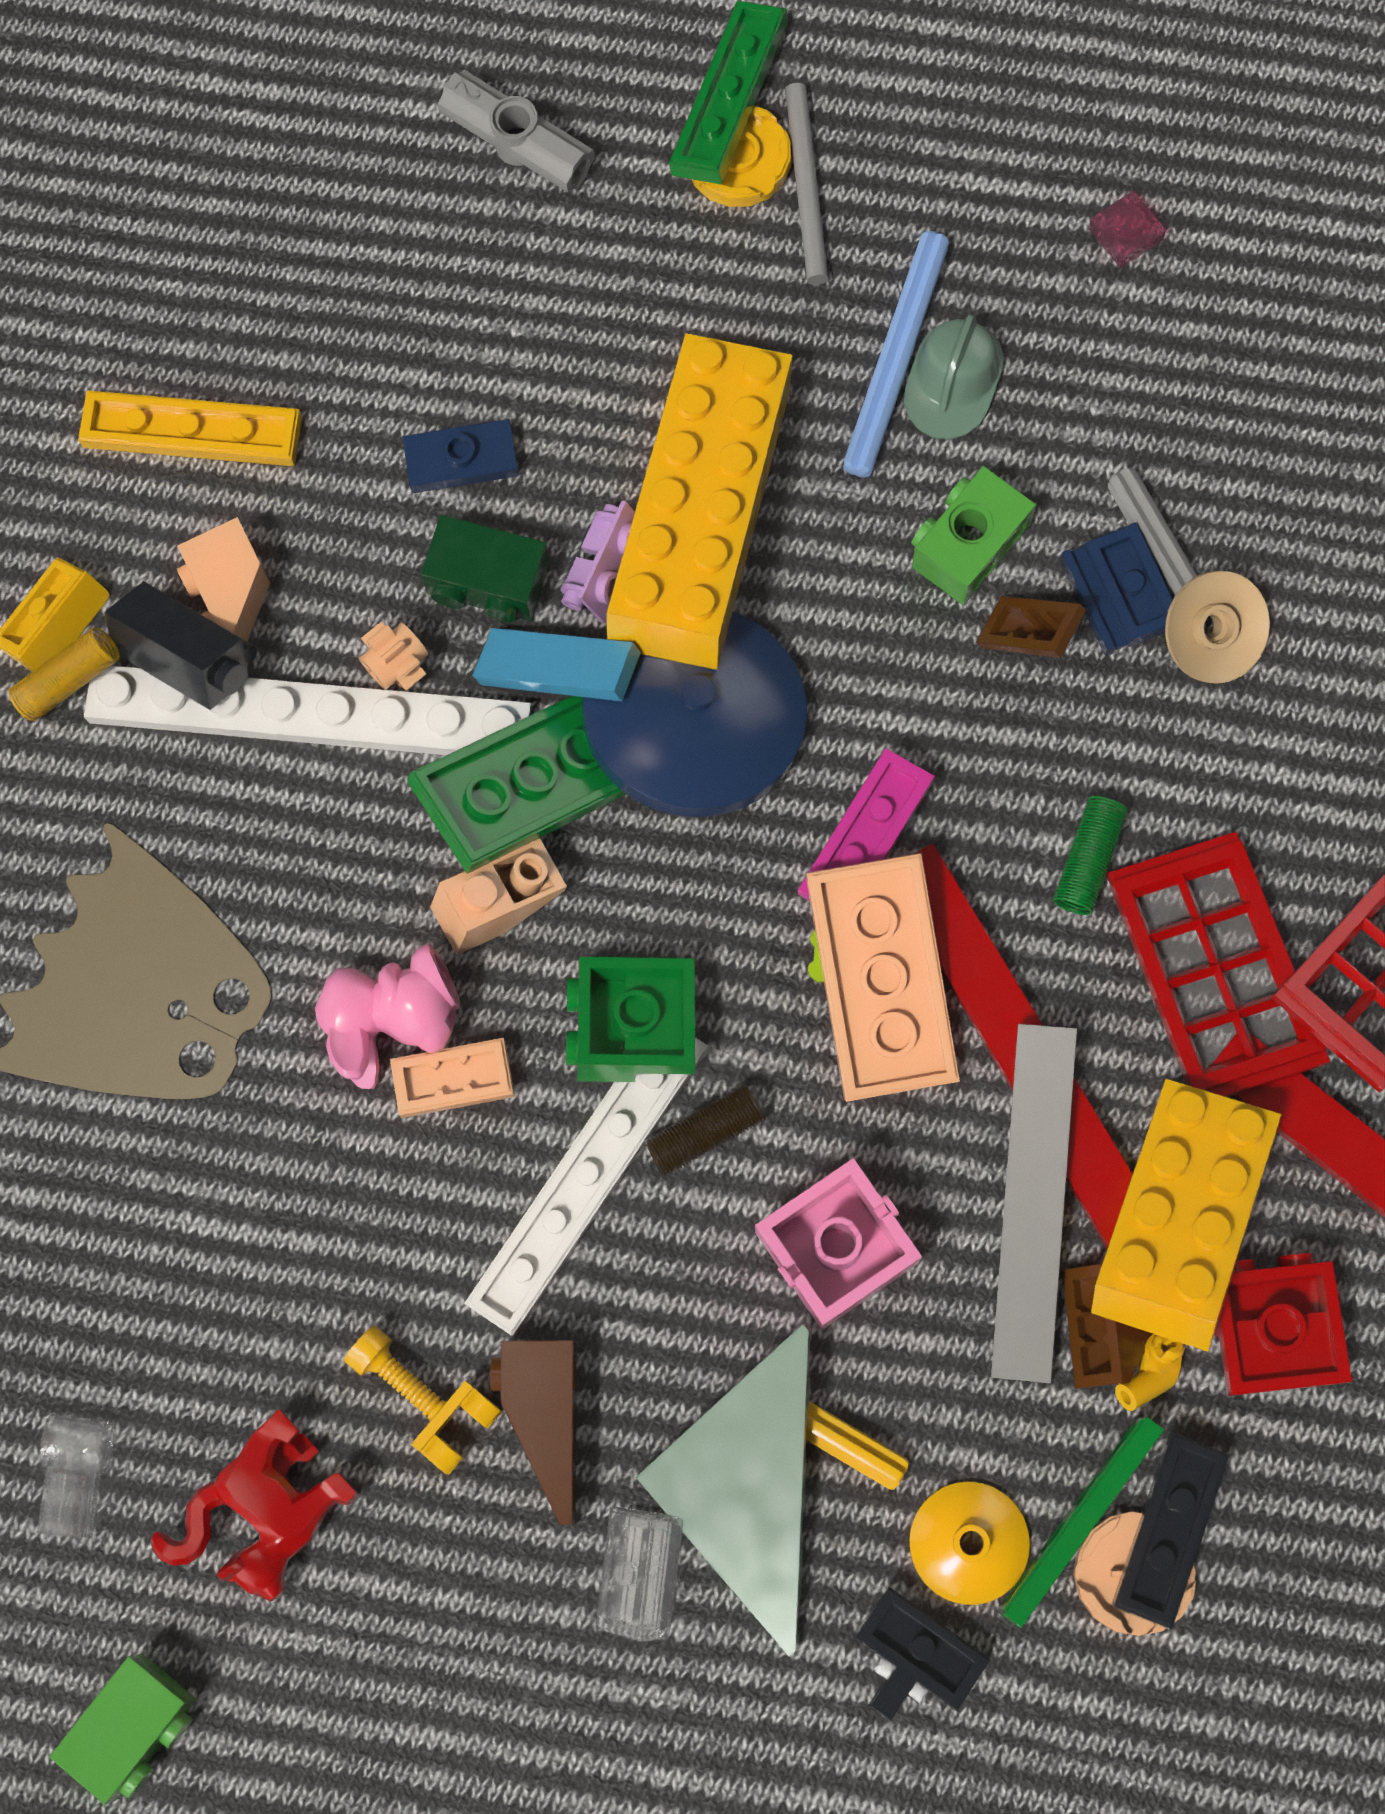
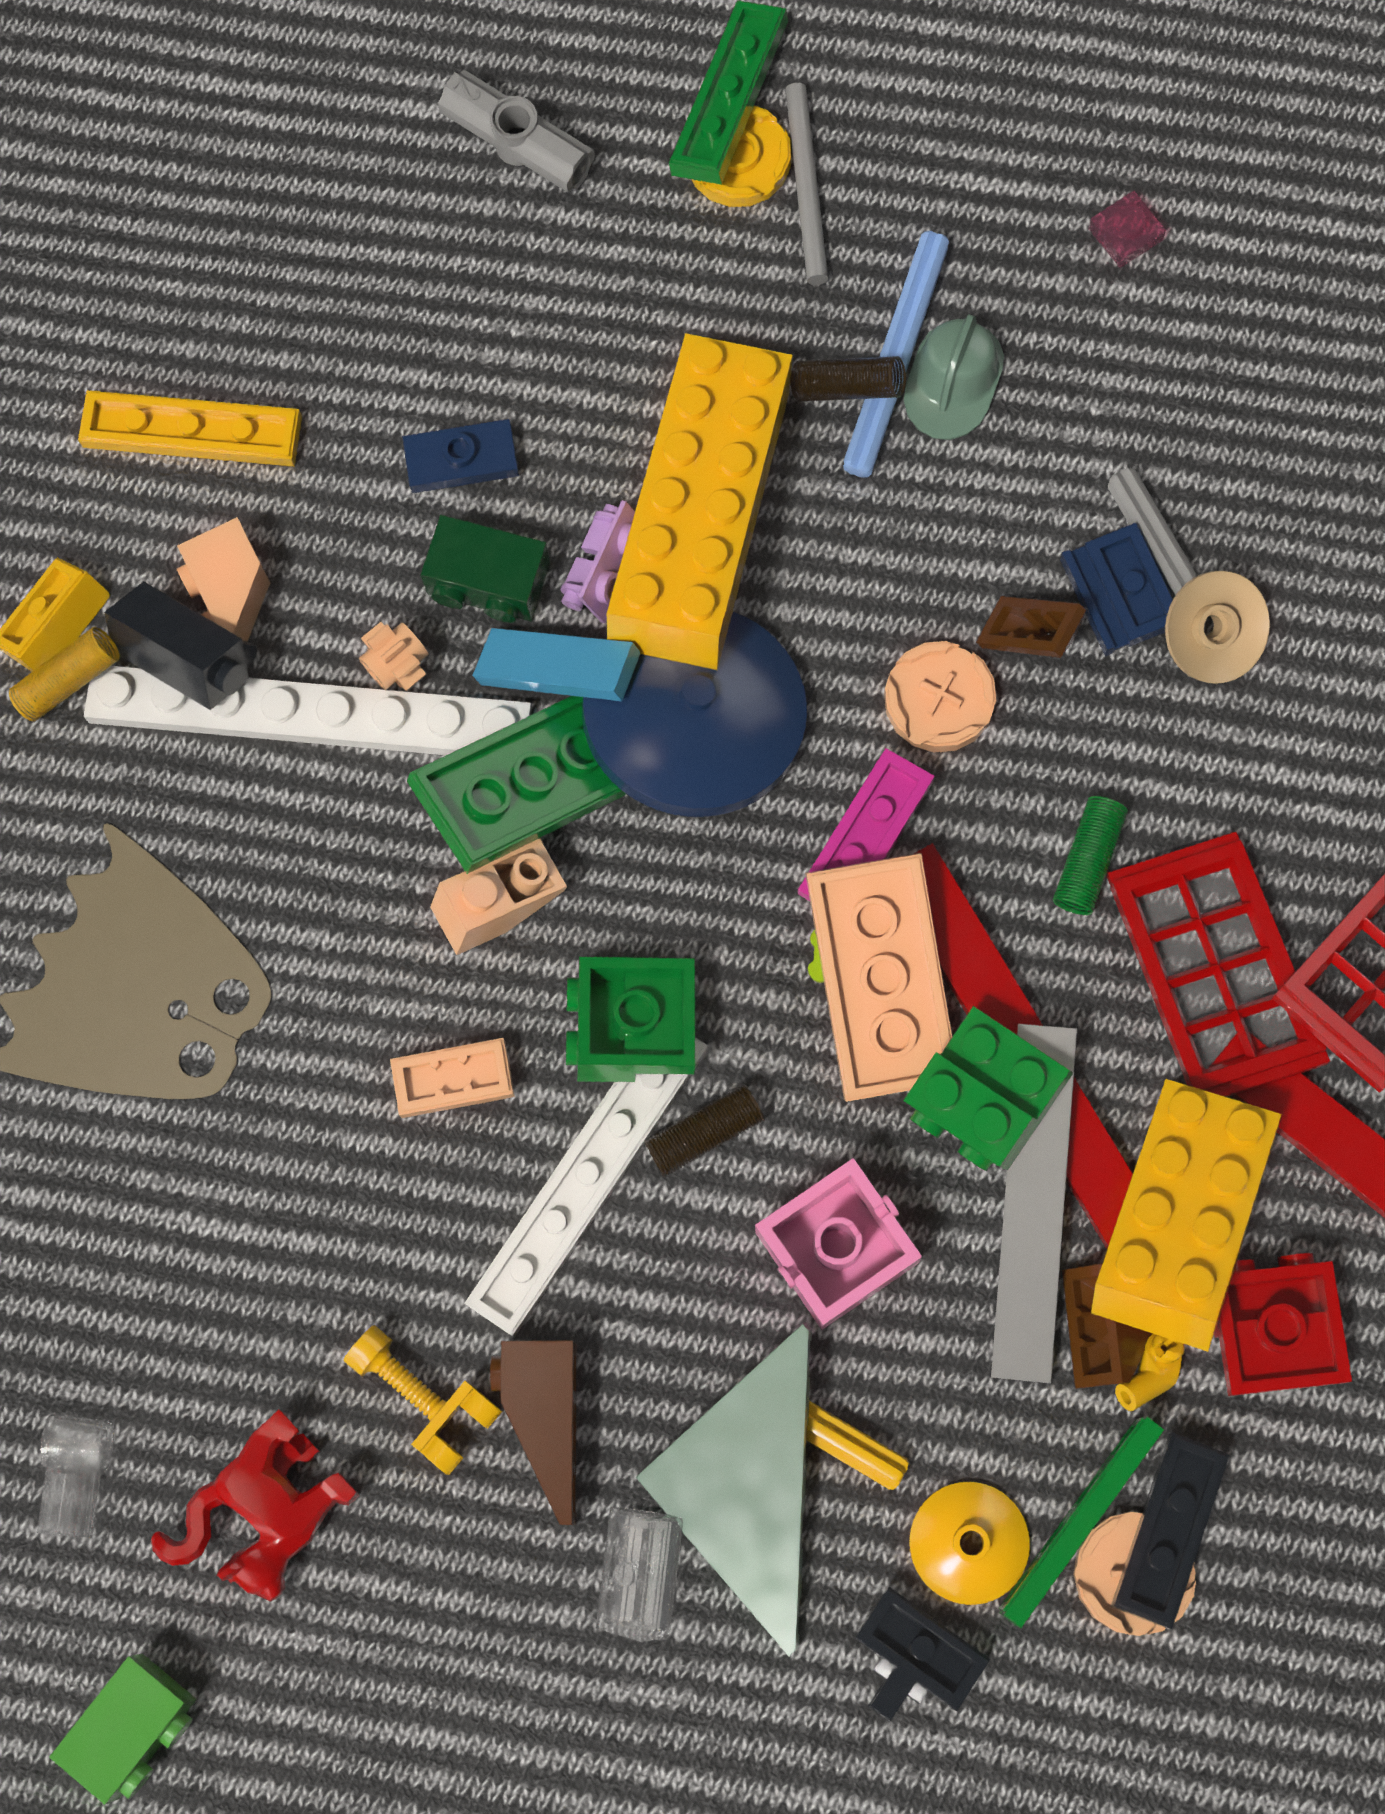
bright pink animal [315,943,461,1089] -> none
bright green brick [911,466,1036,606] -> none
none -> dark brown piece [790,356,906,402]
none -> light nougat tile [884,641,996,753]
none -> green plate [903,1006,1073,1172]

